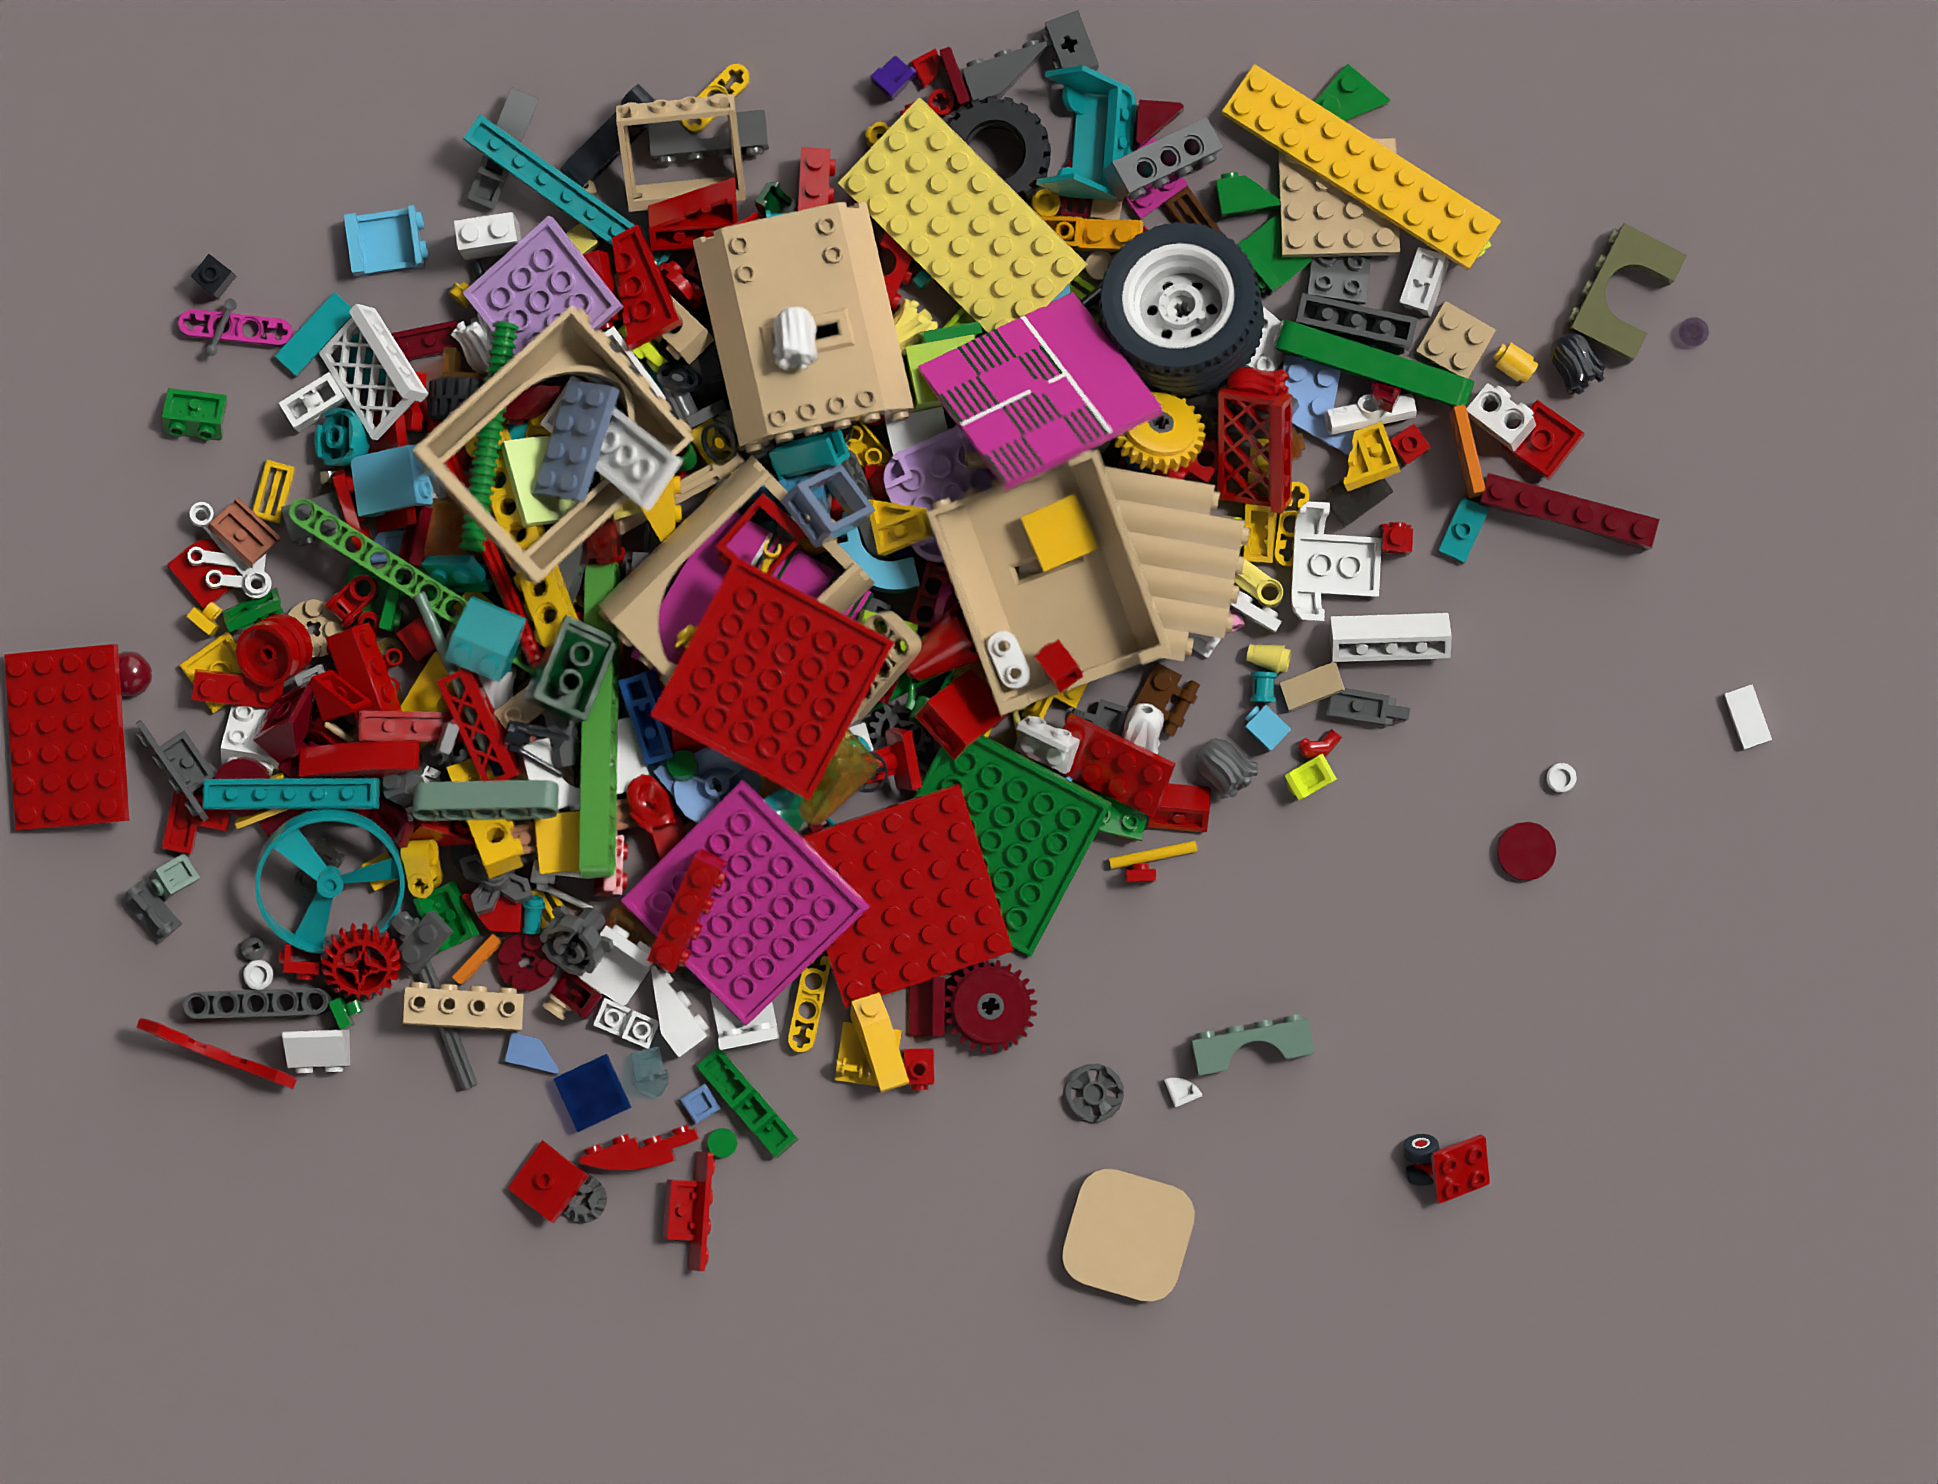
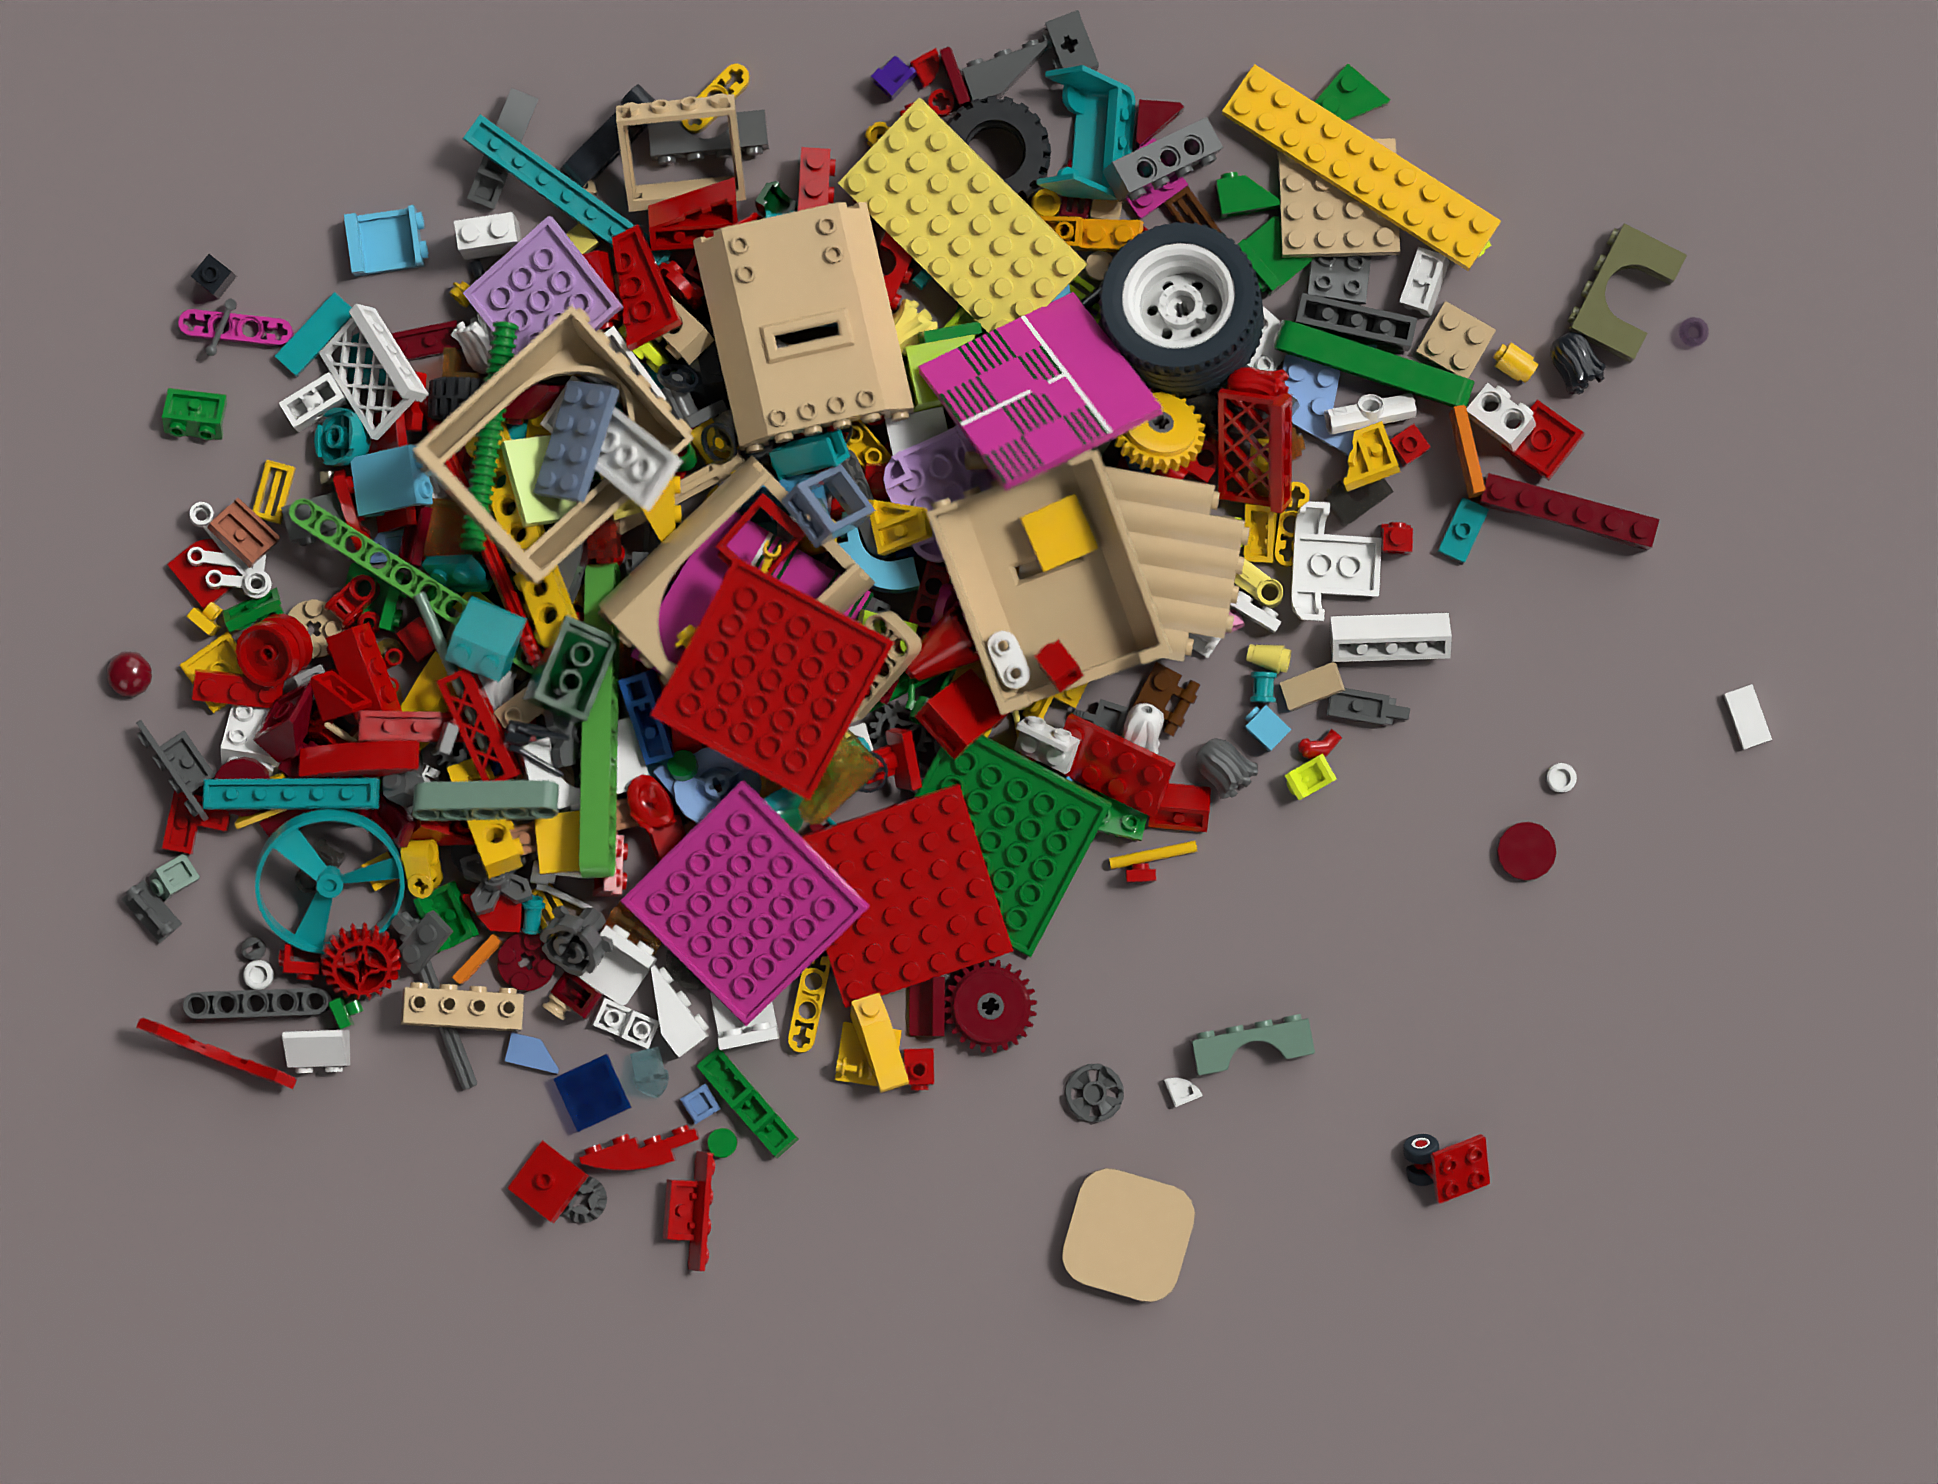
red plate [4,644,130,831] -> none
red brick [647,848,728,973] -> none
white piece [773,307,818,370] -> none
dark red tile [1371,380,1401,413] -> none

